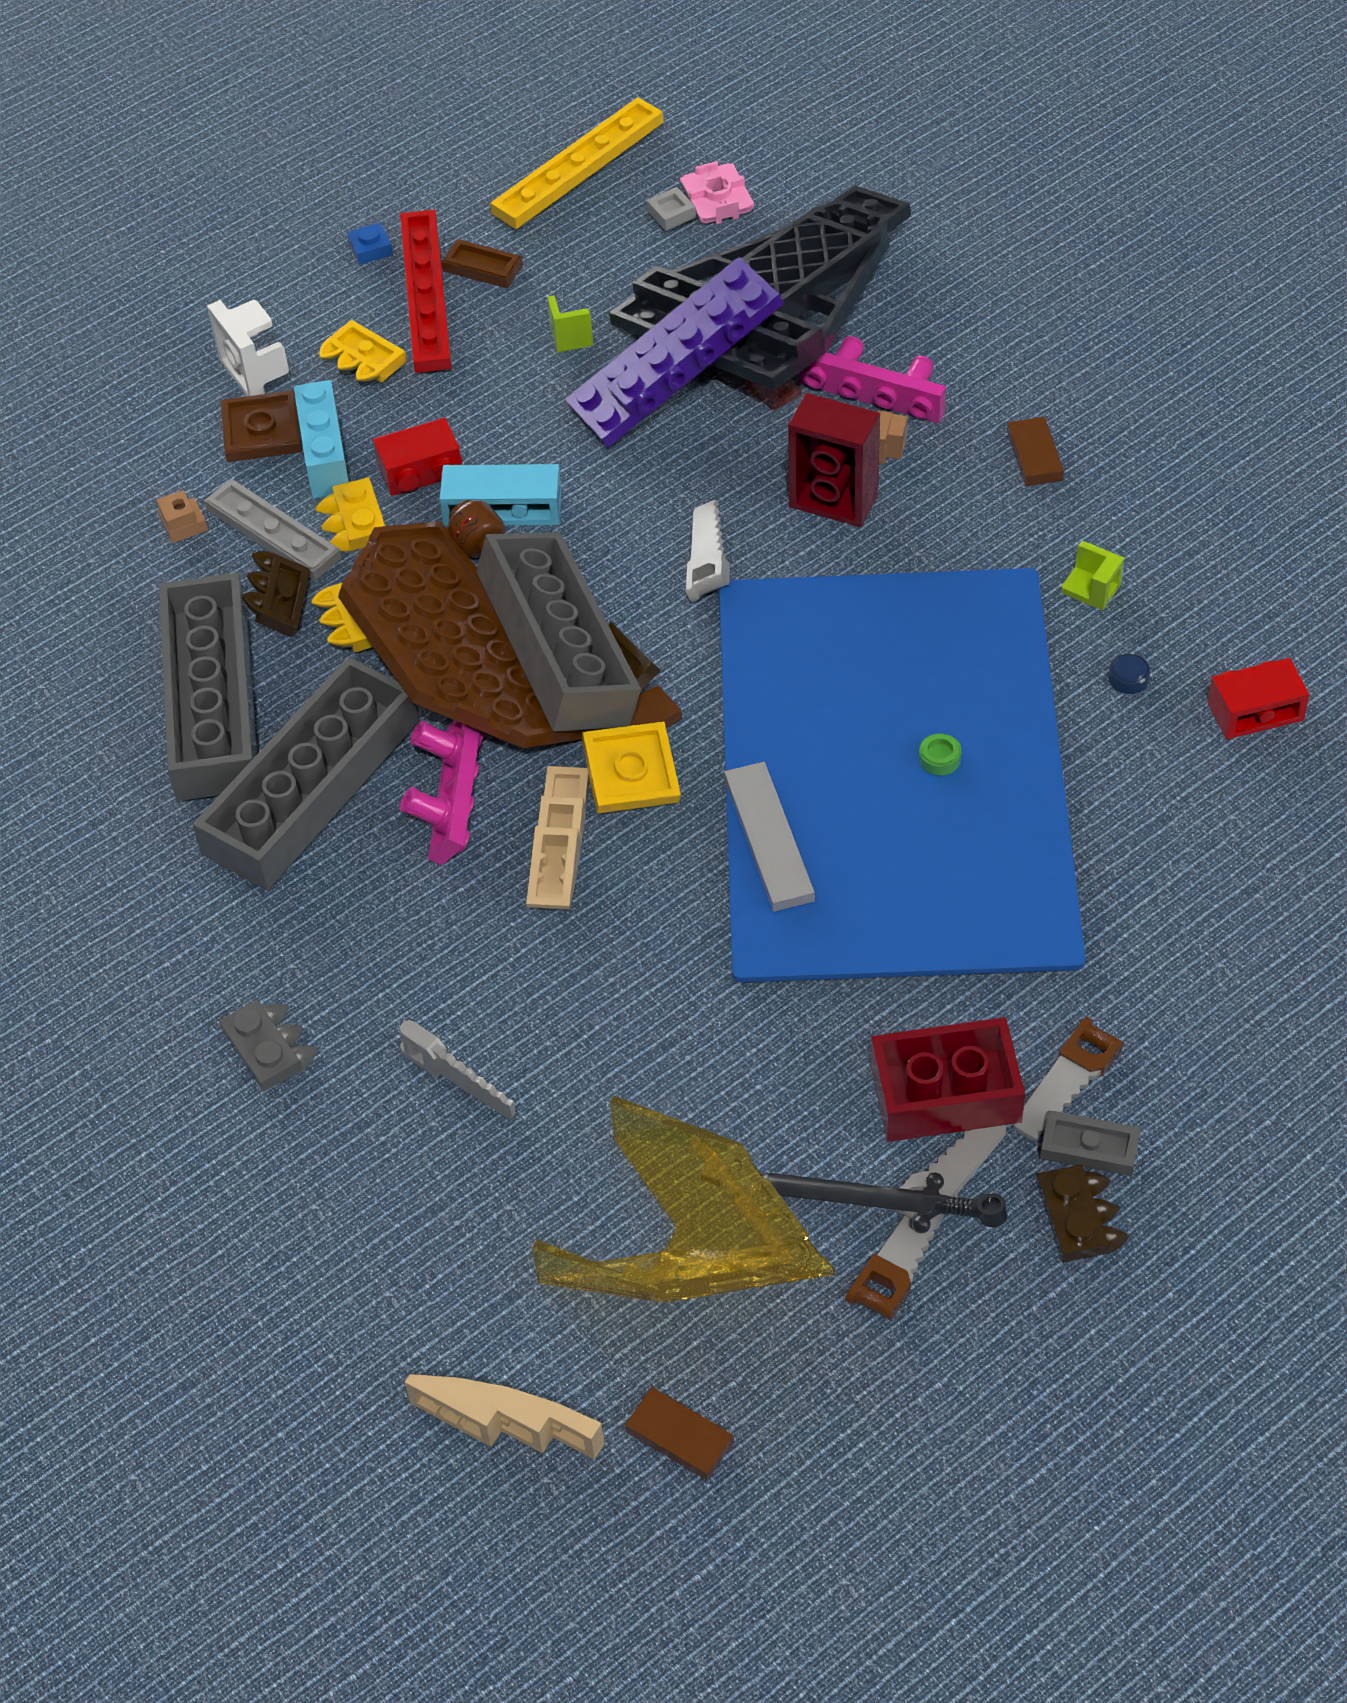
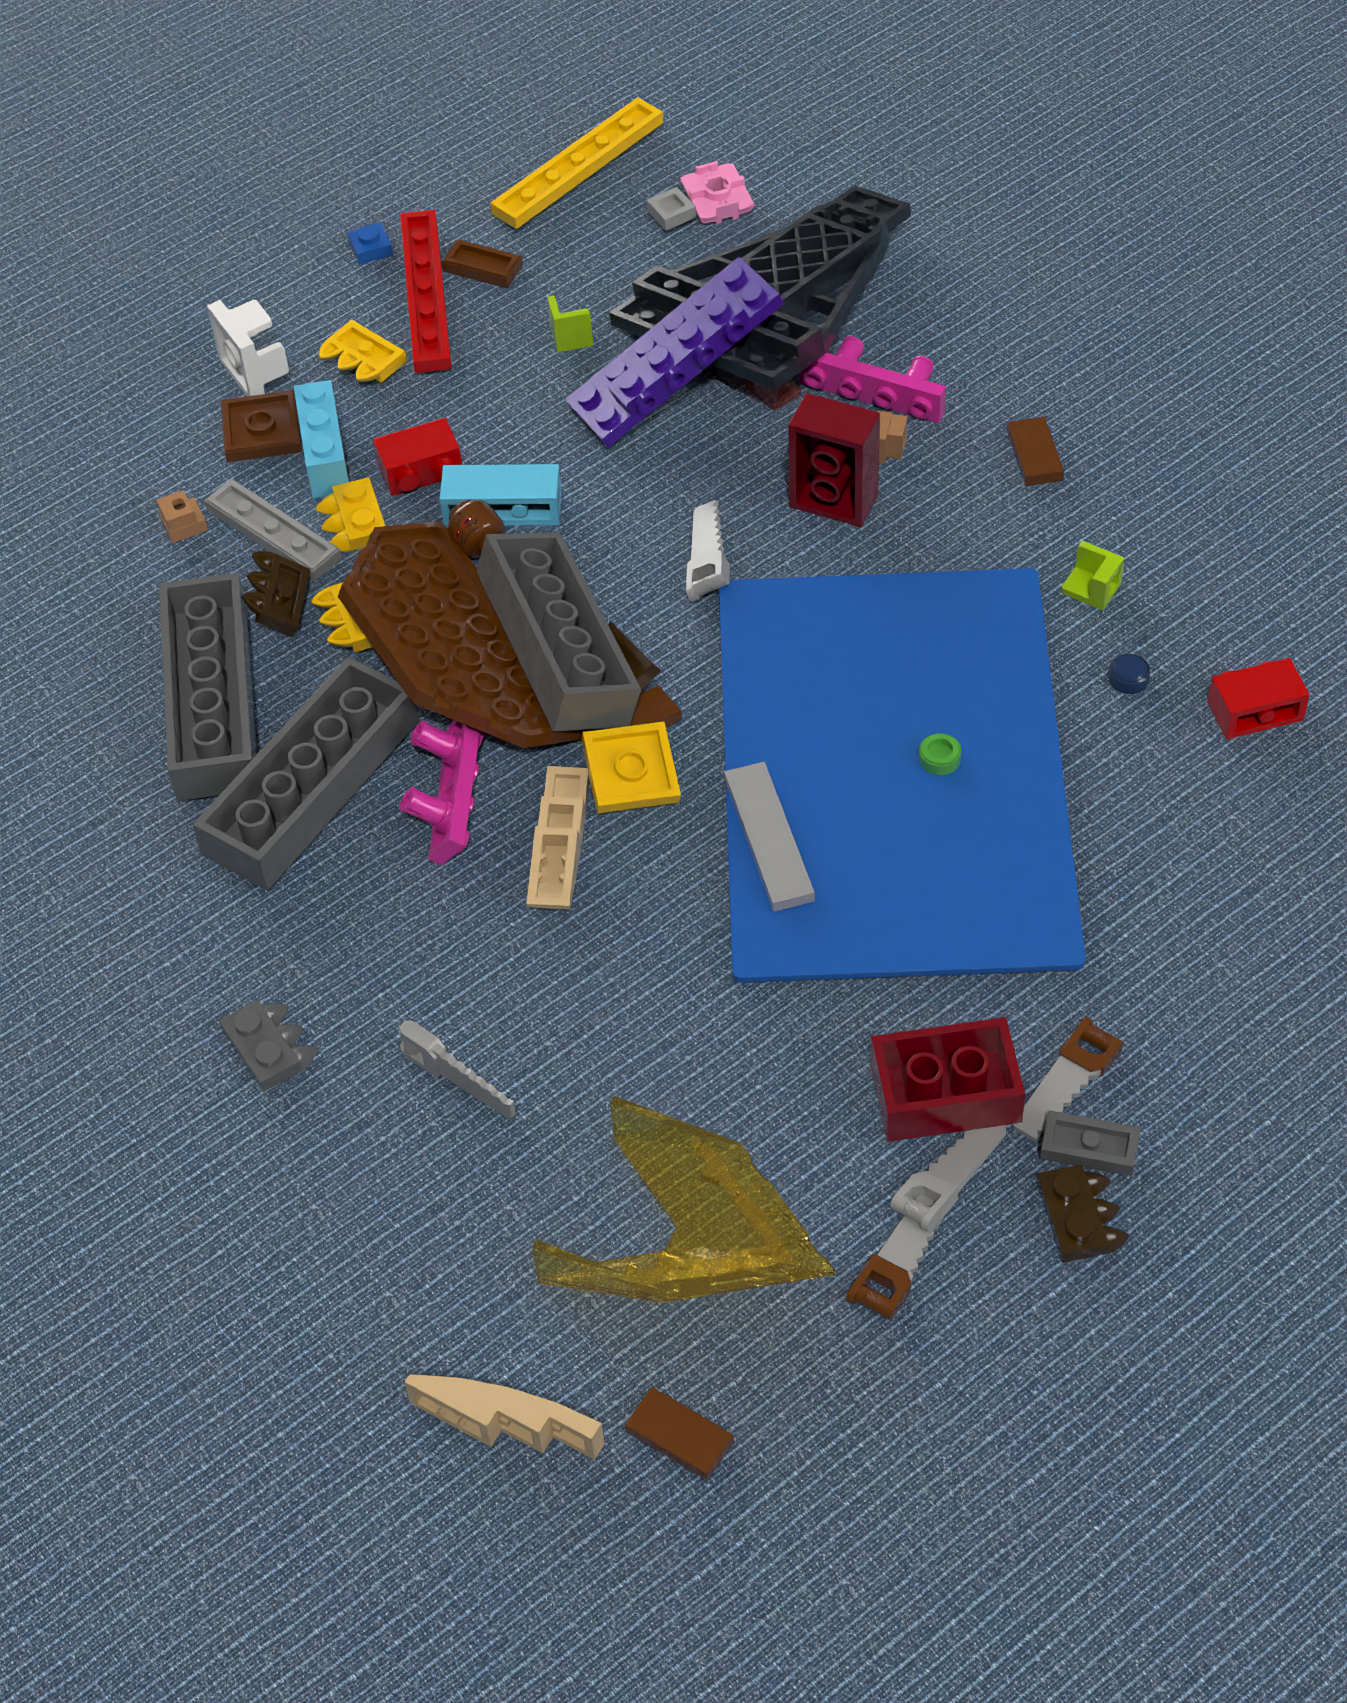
black sword [754,1172,1008,1234] -> none

